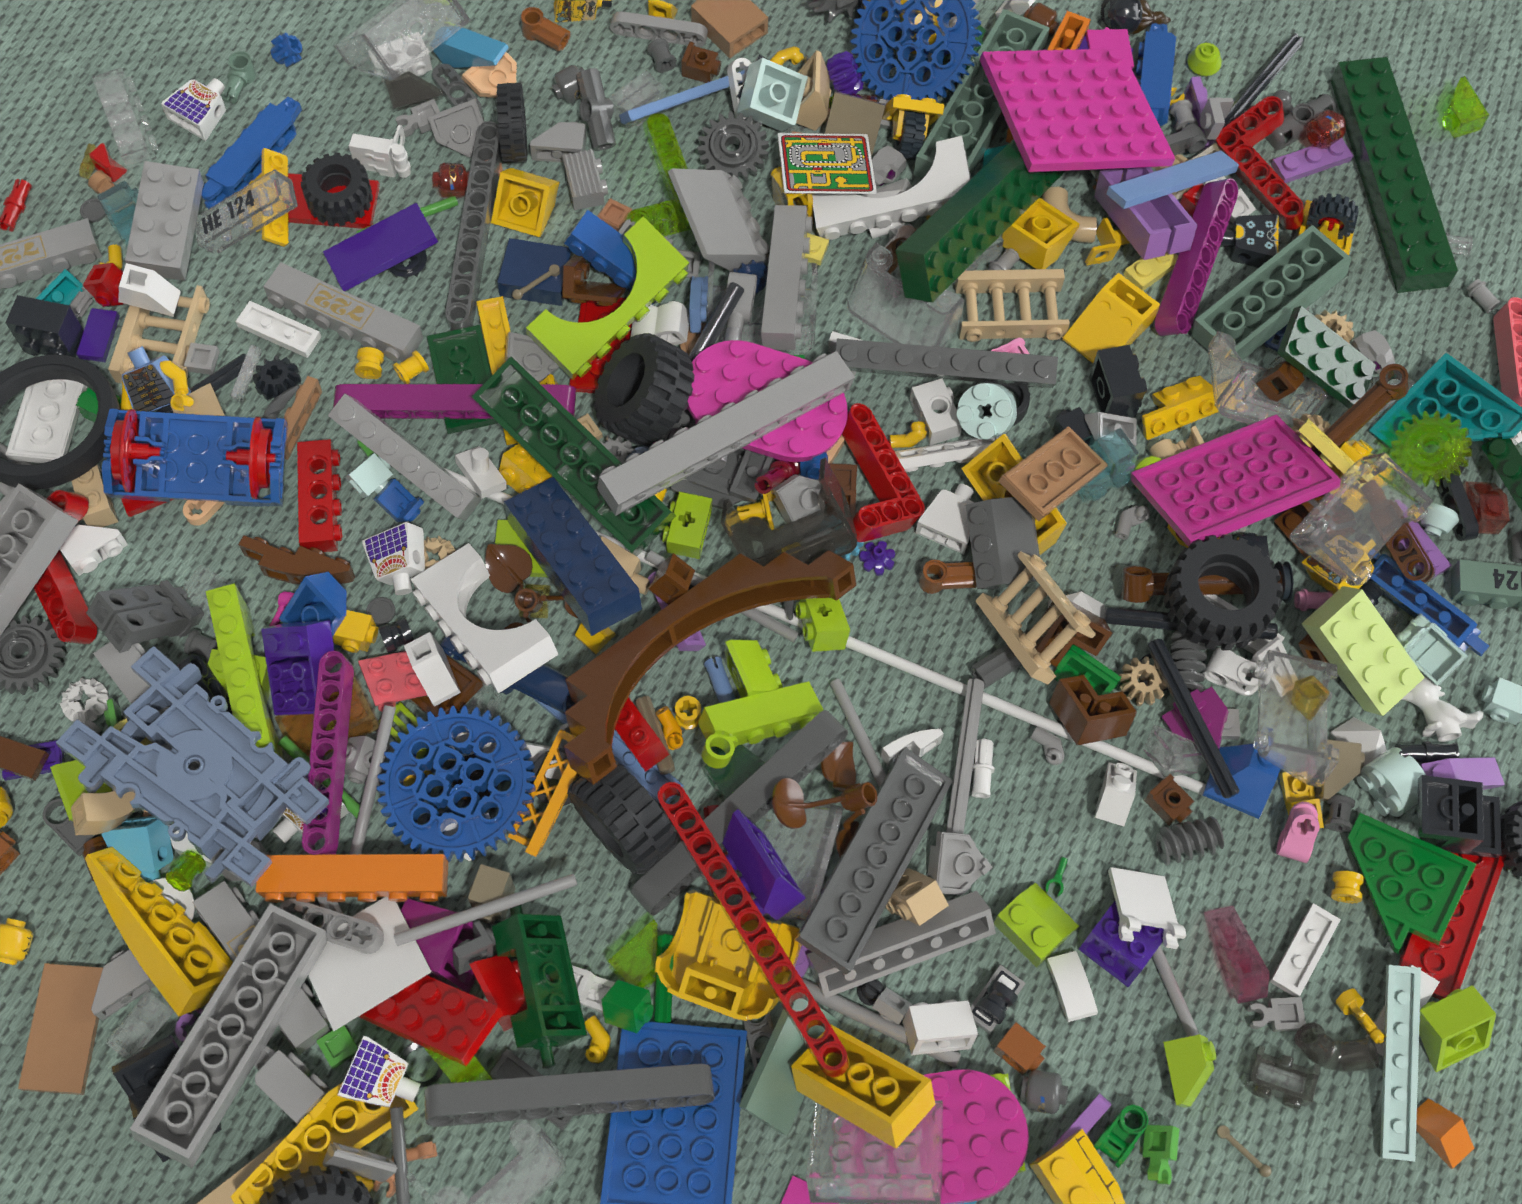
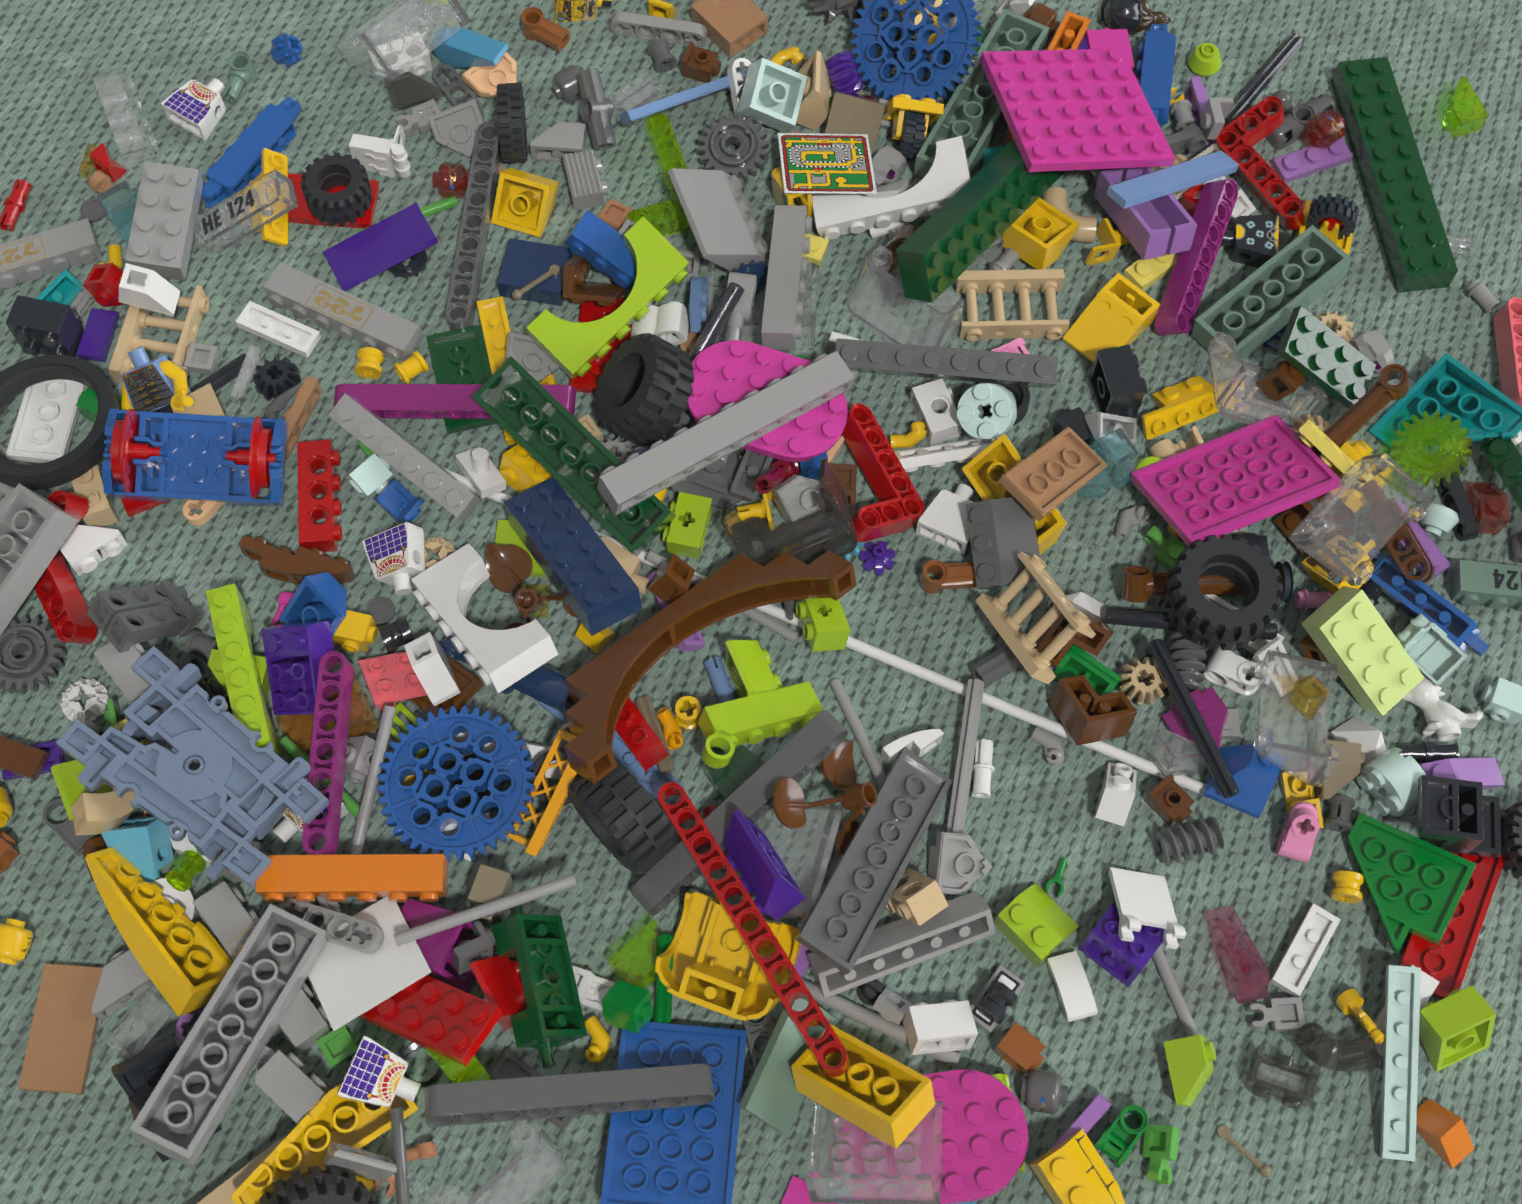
none -> bright green plate [1143,526,1189,571]

